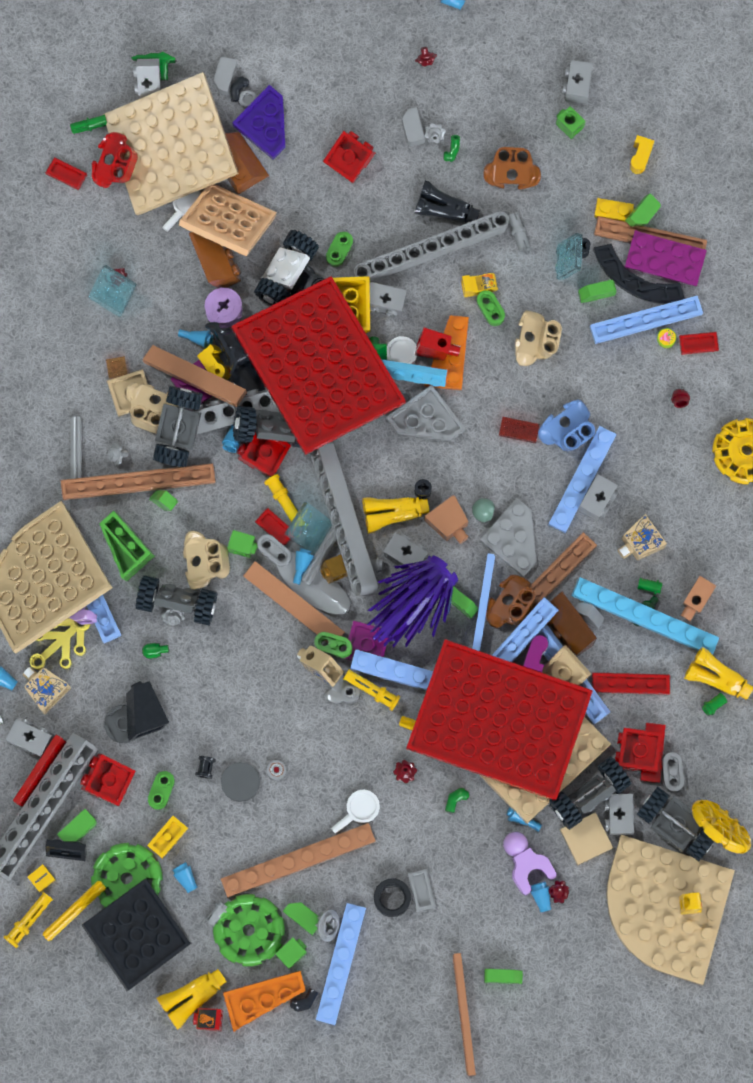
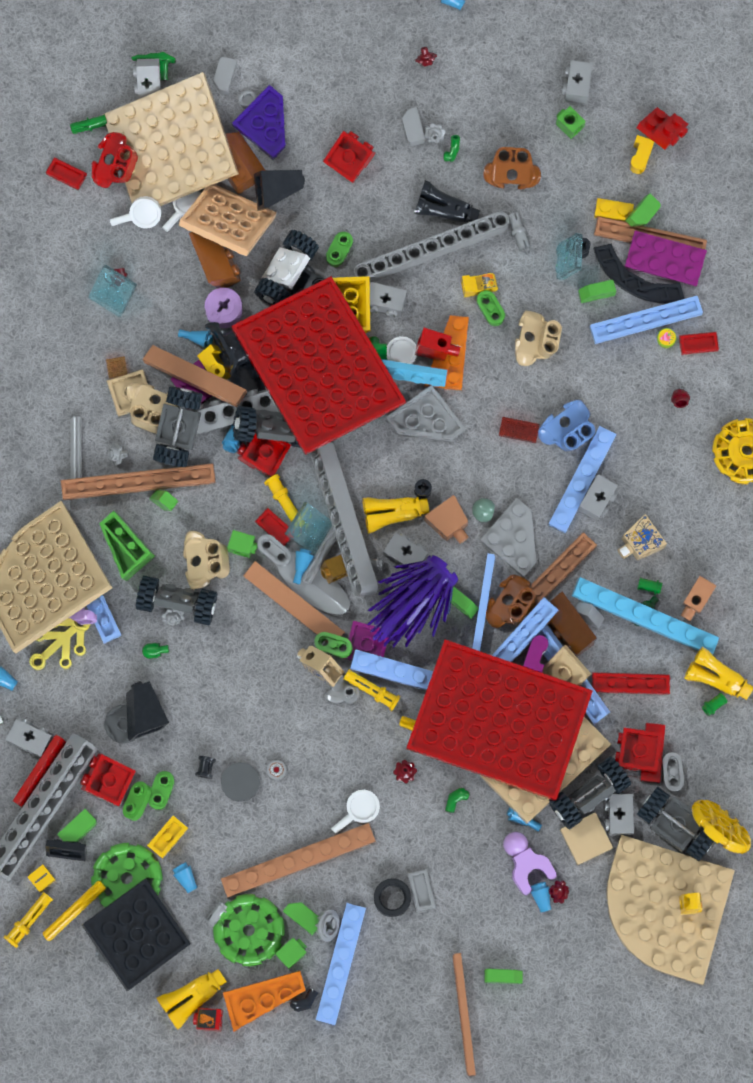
torso [23,667,71,715] -> none
black arm [230,76,249,102] -> none
none -> white piece [110,196,162,228]
none -> bright green plate [123,781,152,821]
none -> black slope [254,170,305,211]
none -> red plate [636,107,689,150]

